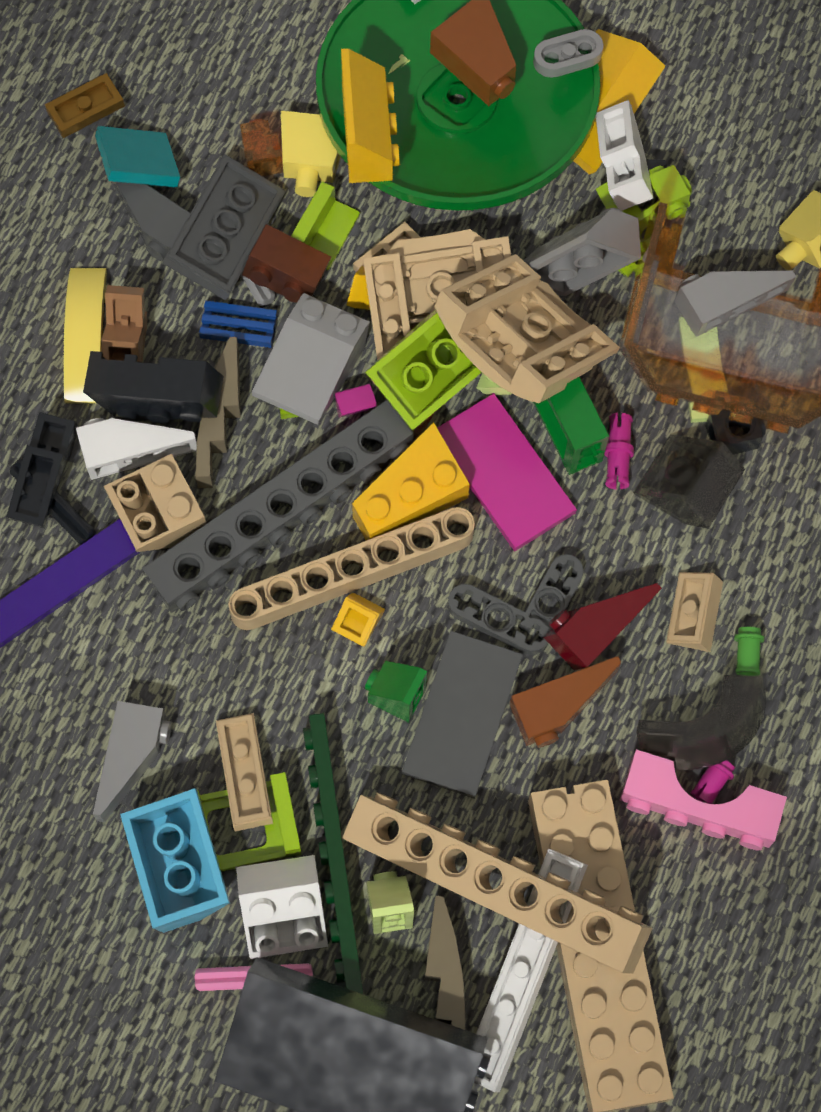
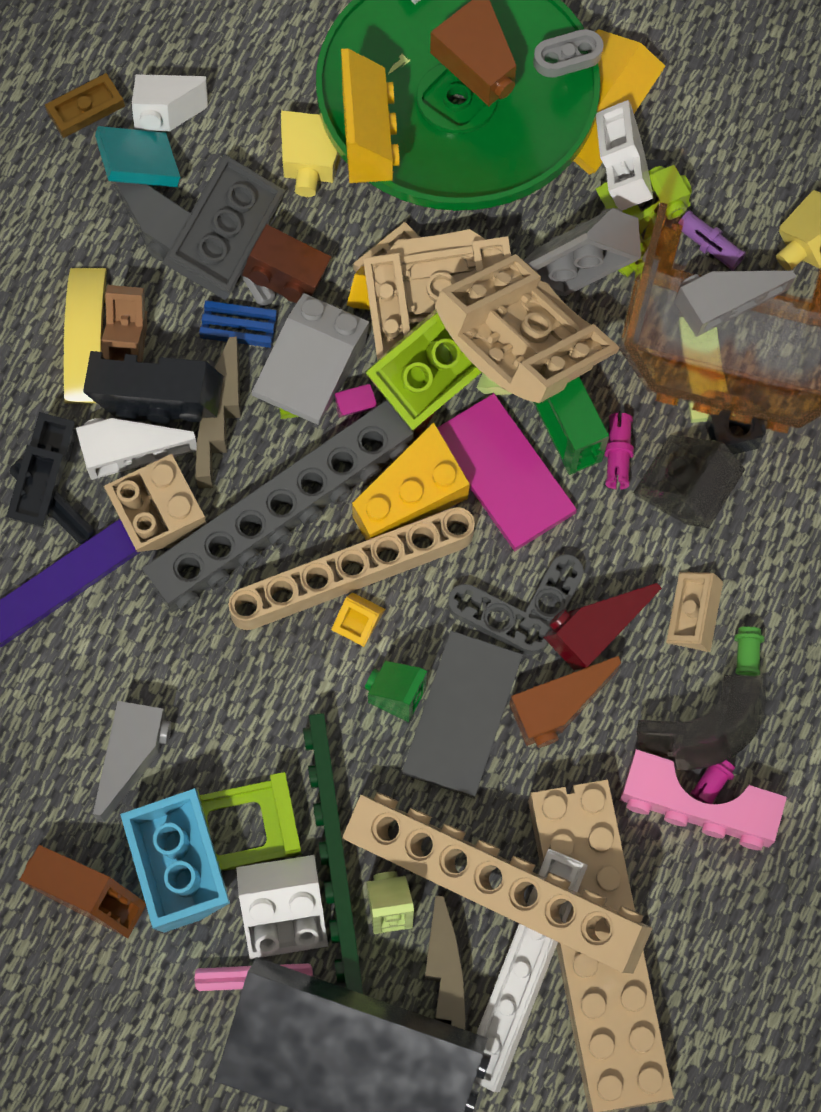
tan tile [216,713,273,831] -> none
clear orange brick [240,119,284,176] -> none
lime panel [291,181,360,270] -> none
none -> dark orange slope [19,845,146,938]
none -> white slope [132,74,208,131]
none -> medium lavender pin [676,210,746,271]

